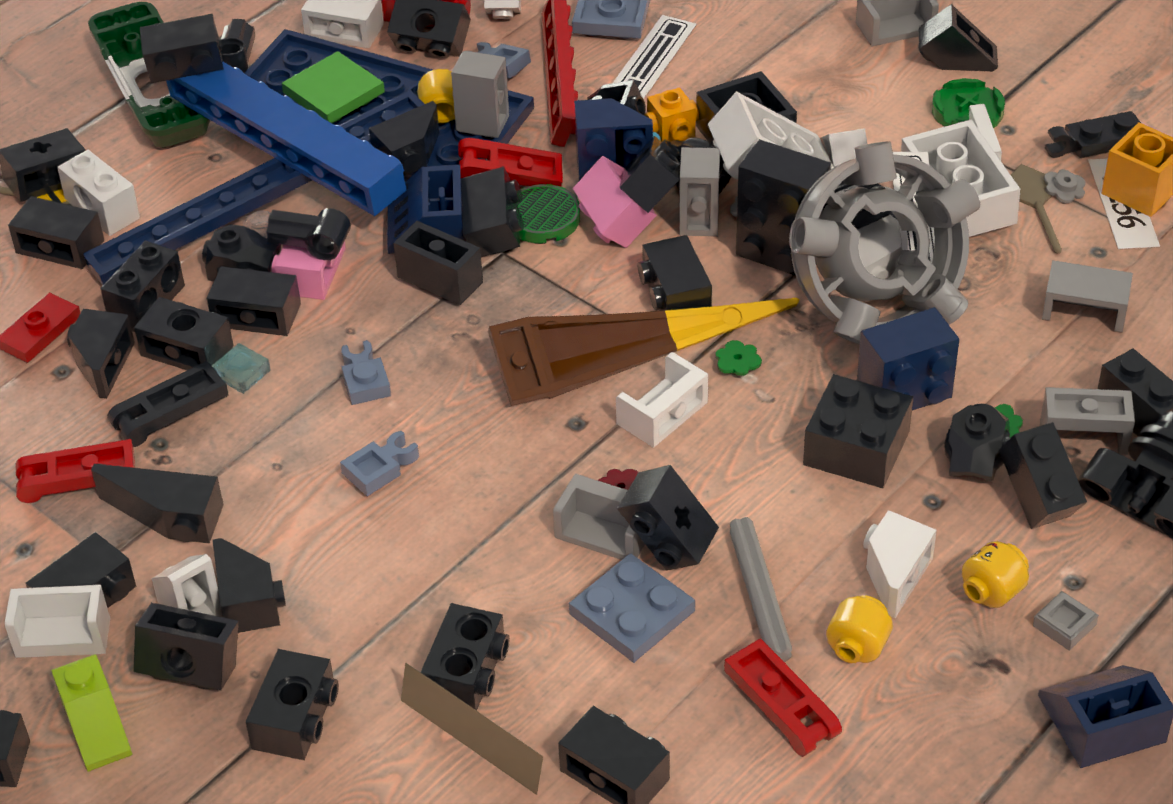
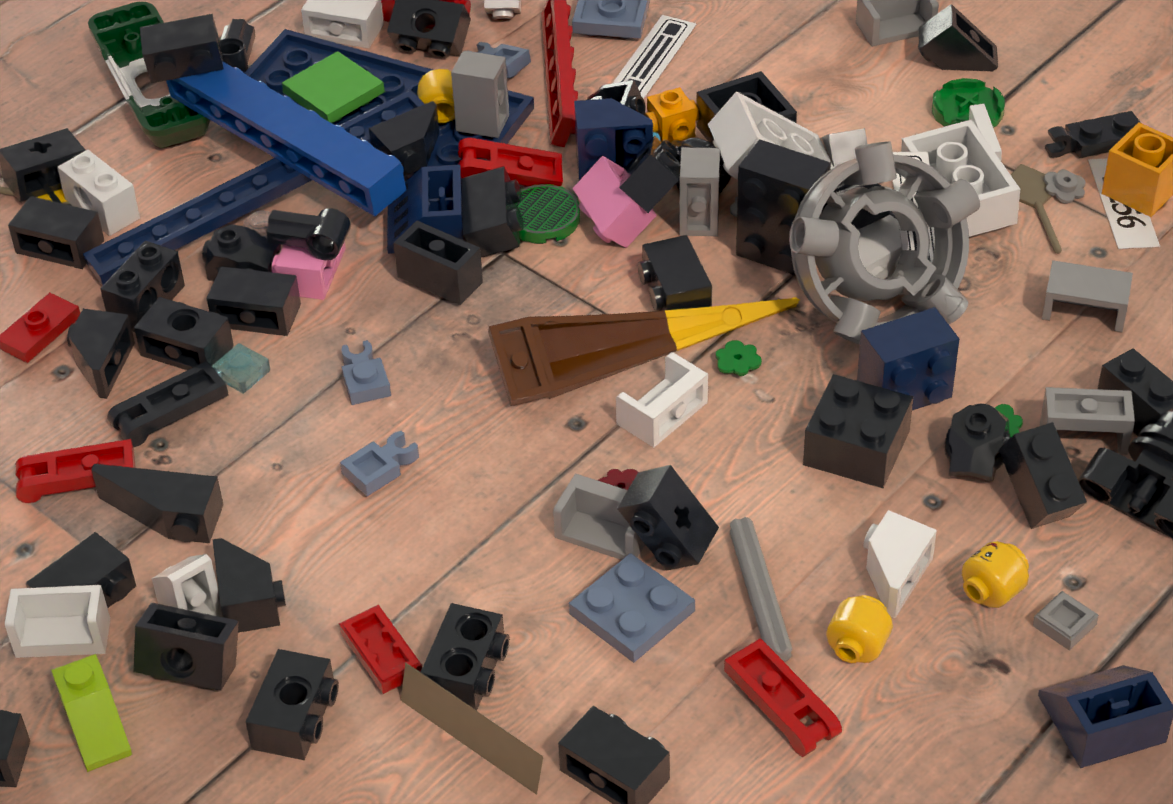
none -> red plate [339,604,422,694]

